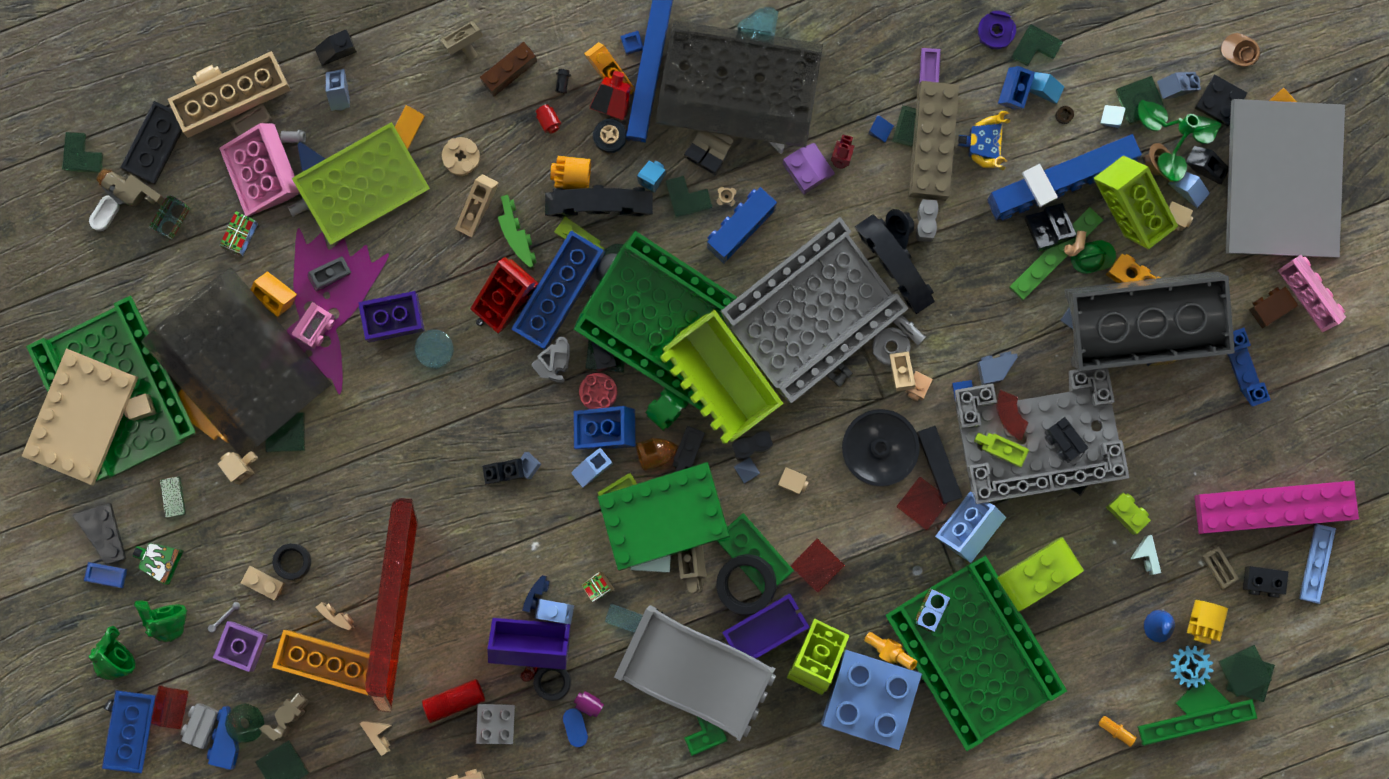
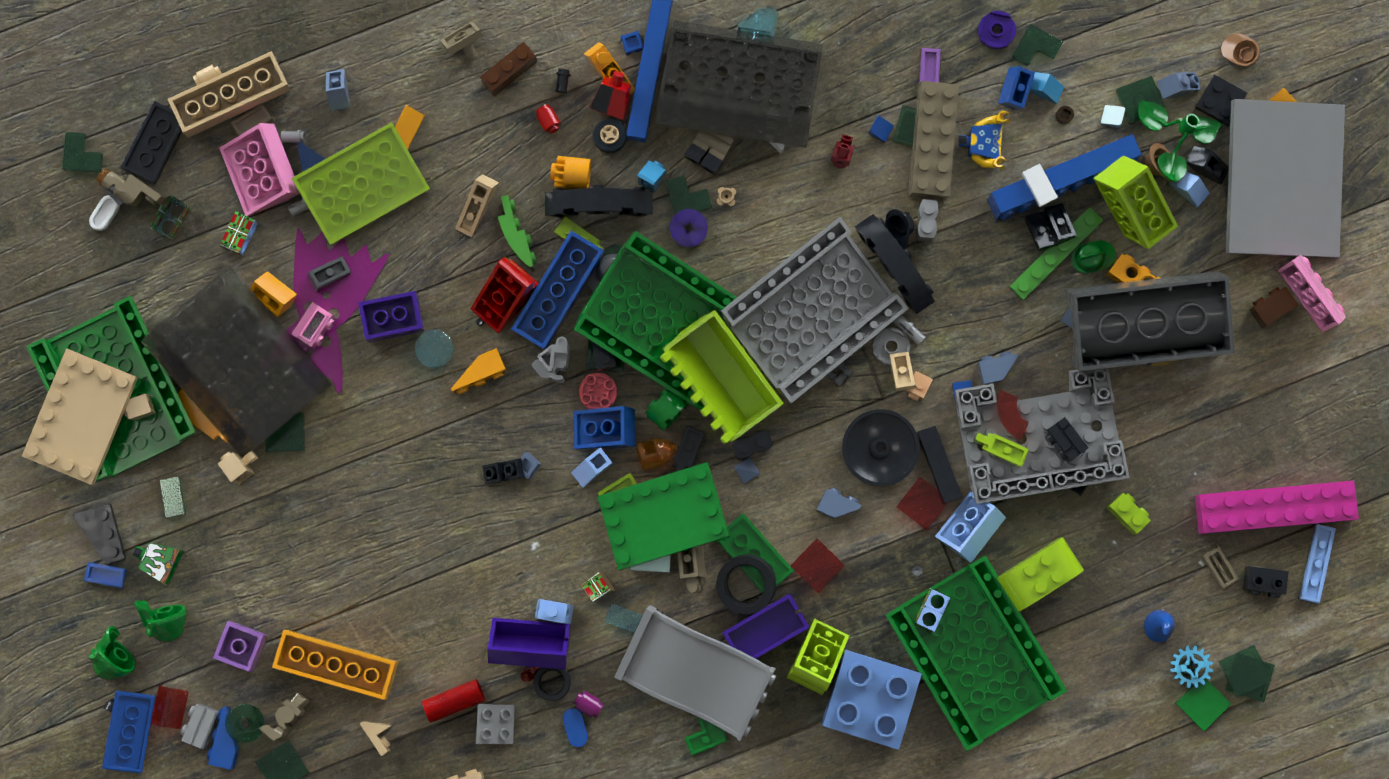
light grey hinge [208,602,240,632] -> none
tan plate [241,566,285,601] -> none
black tyre [272,543,311,580] -> none
black slope [315,29,357,66] -> none
tan slope [316,602,355,630] -> none
clear red windscreen [365,498,418,712] -> none
tan plate [442,137,480,176] -> none
dark blue slope [522,575,550,613] -> none
blue brick [707,187,777,264] -> none
tan brick [778,467,809,495] -> none
medium lavender slope [783,143,835,195] -> none
light orange pin [864,632,917,670] -> none
light nougat arm [1064,231,1086,256] -> none
light orange axle [1099,716,1137,747] -> none
light aqua slope [1131,535,1161,575] -> none
green tile [1137,699,1258,746] -> none
tan brick [1168,201,1193,231] -> none
yellow gear [1187,600,1228,645] -> none
blue slope [1227,328,1271,406] -> none
none -> light orange slope [451,348,507,395]
none -> dark purple plate [669,209,708,247]
none -> sand blue slope [816,487,862,519]

